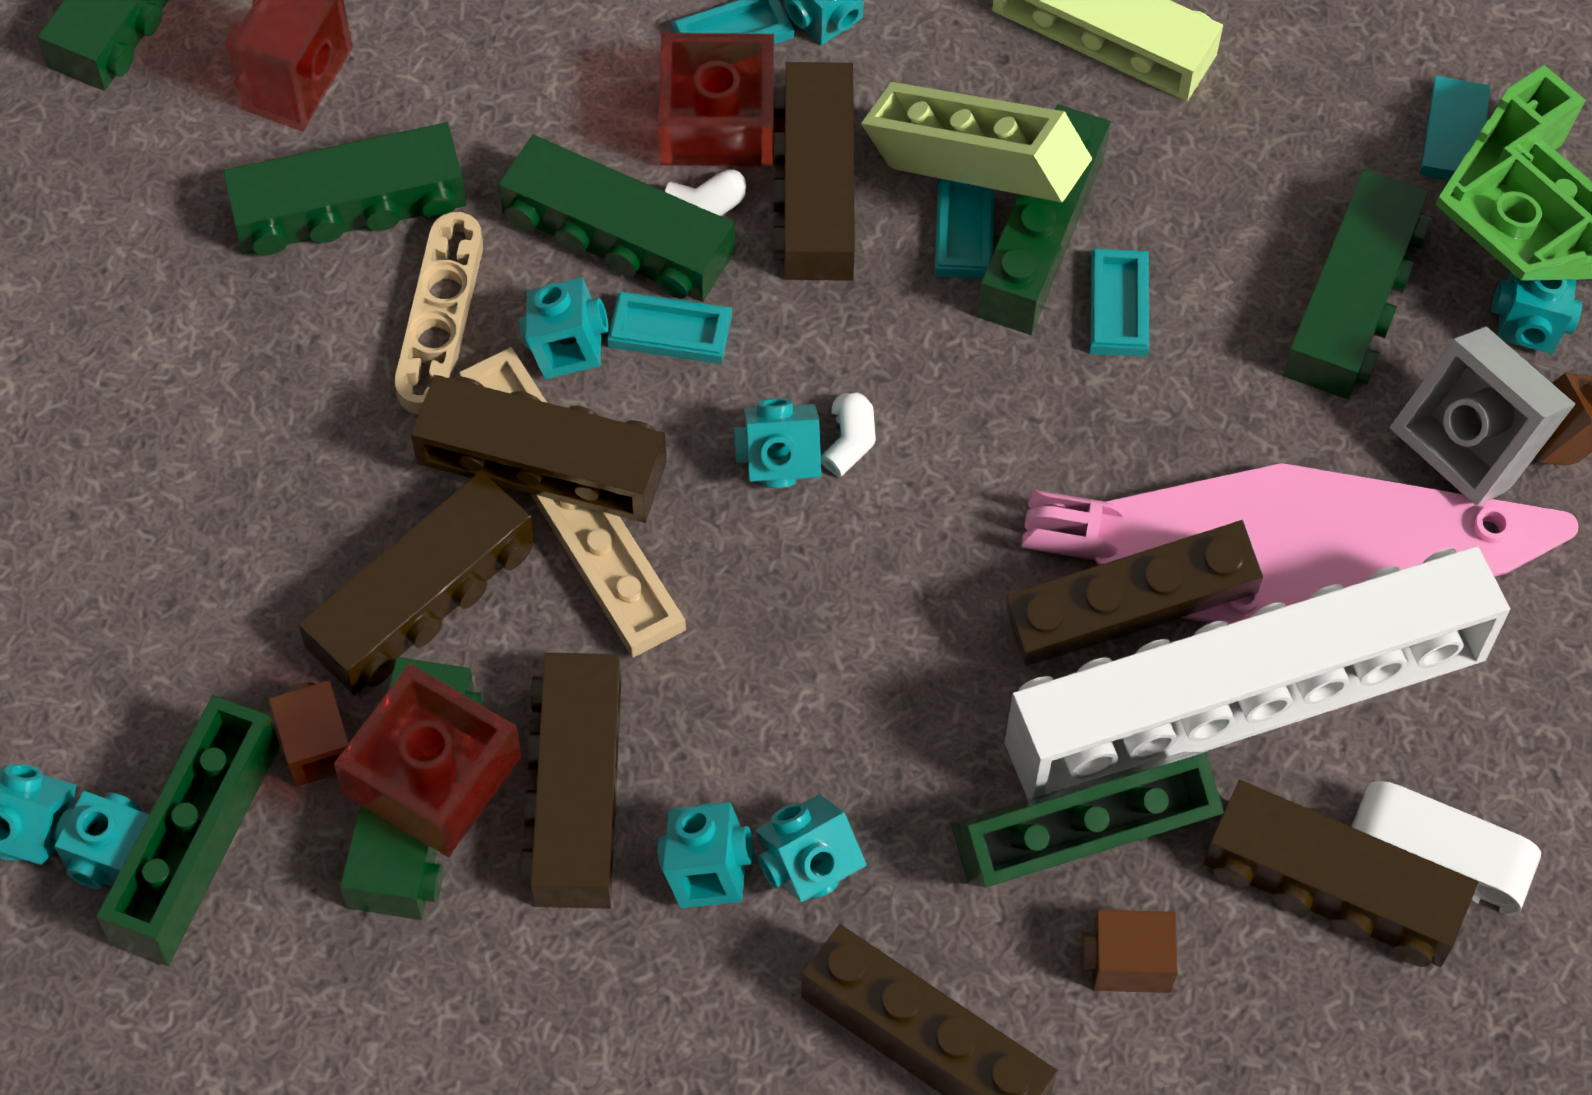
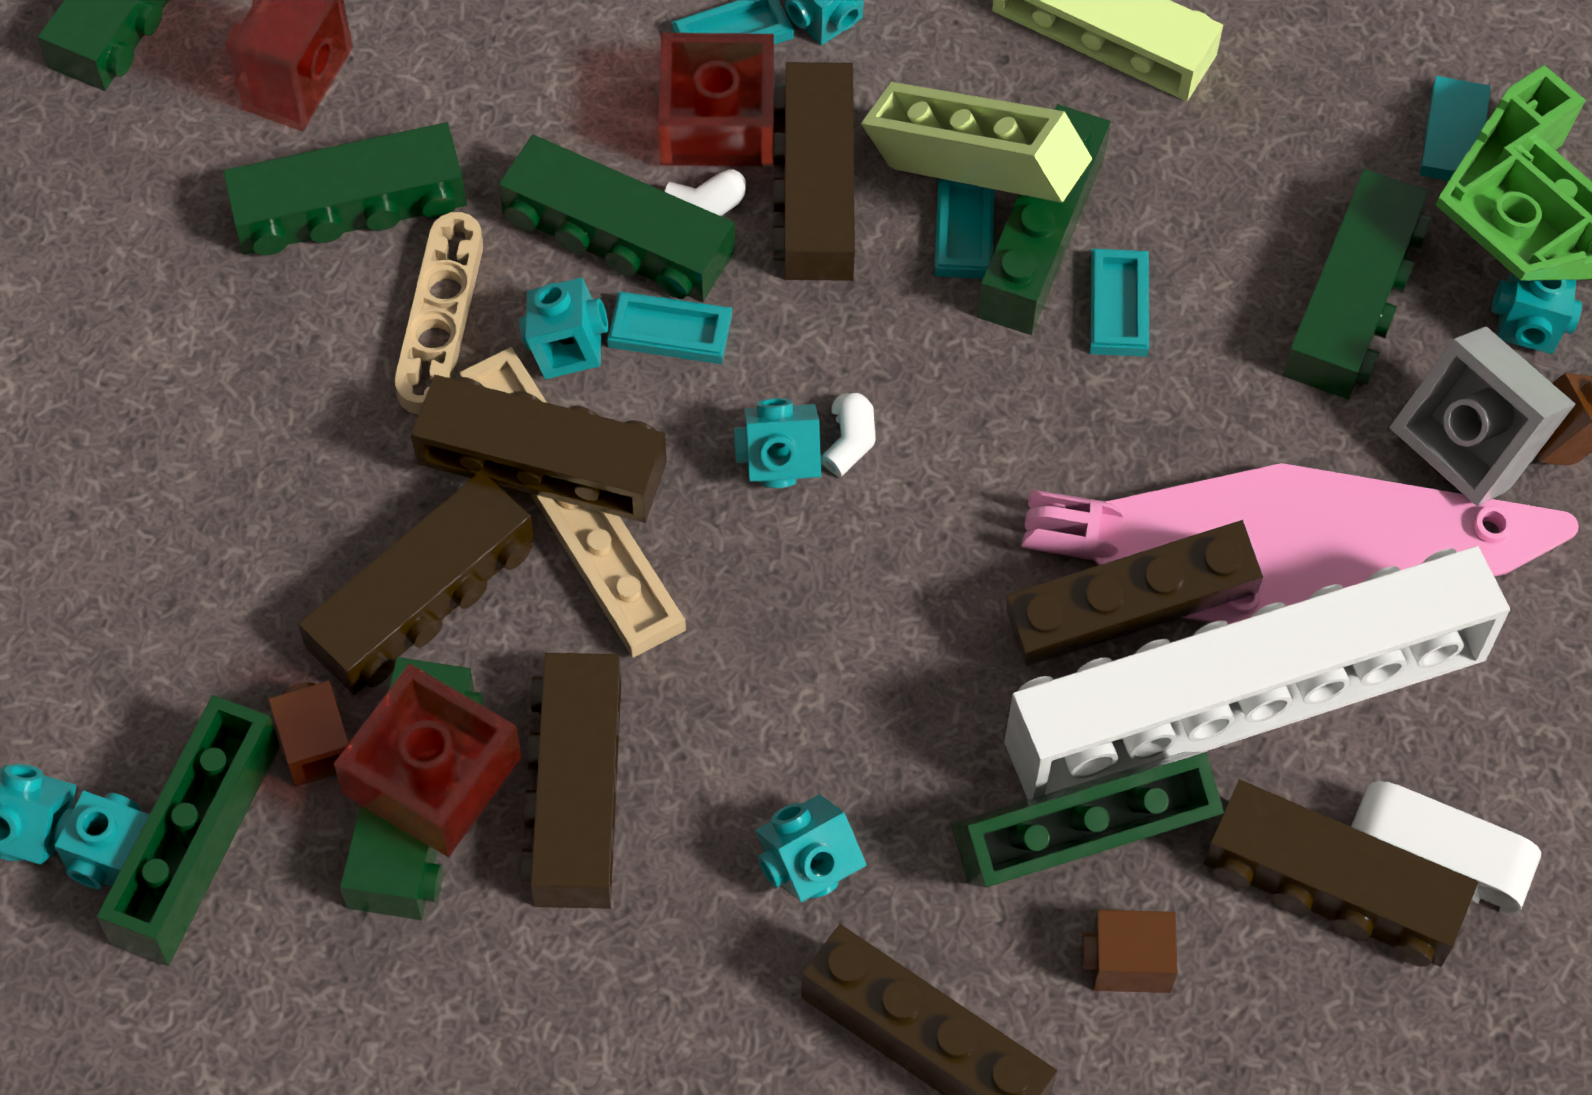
teal brick [658,802,754,909] -> none

